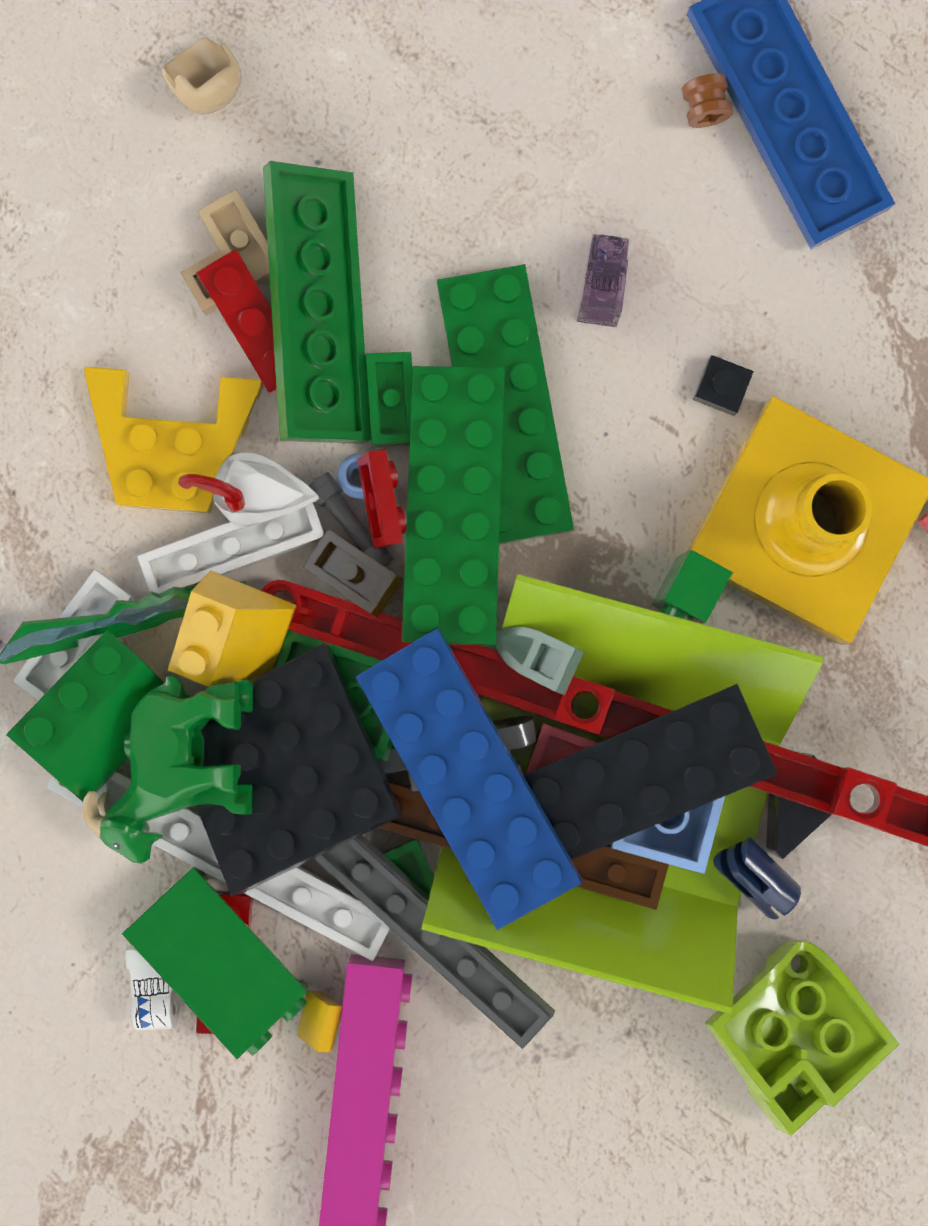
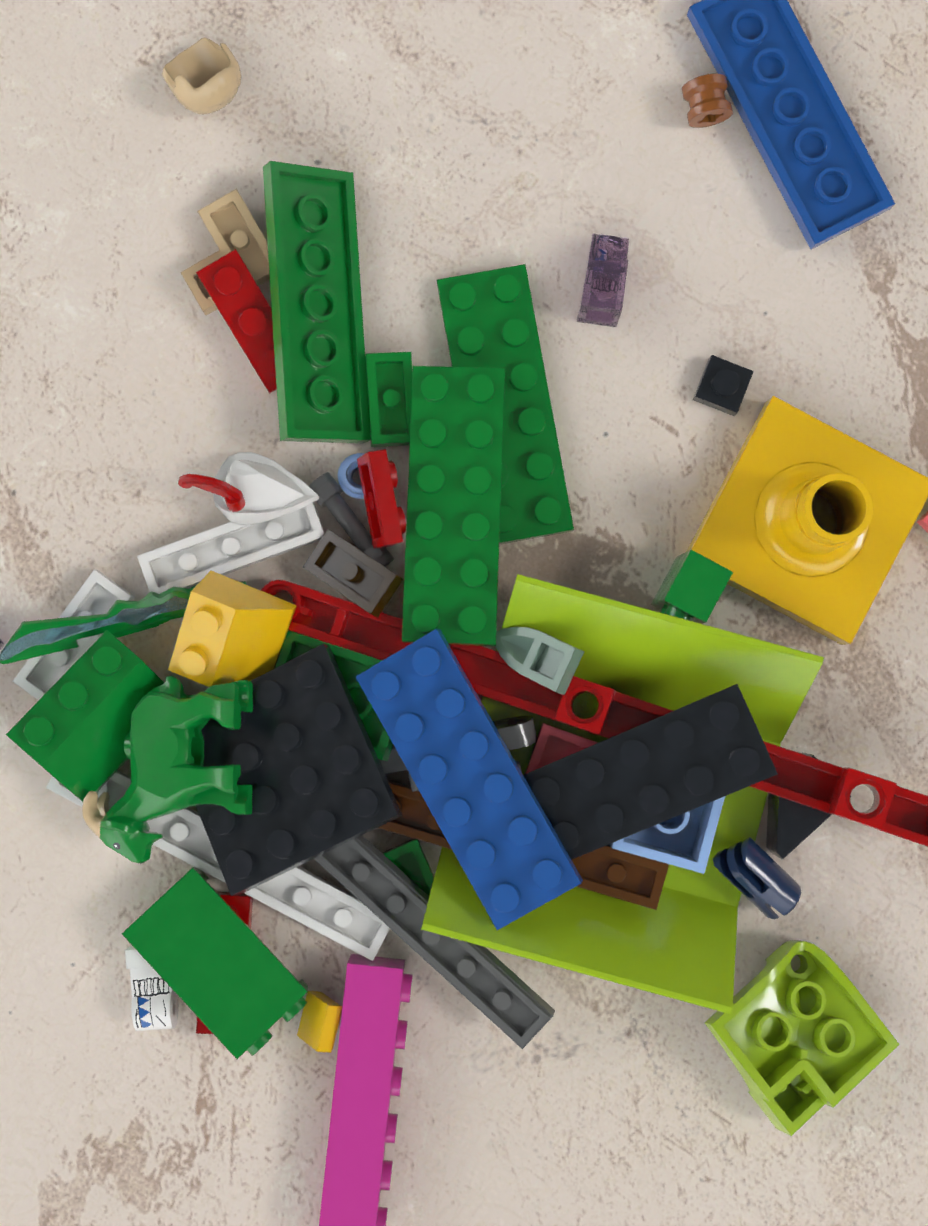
yellow wing [84,367,263,514] -> none

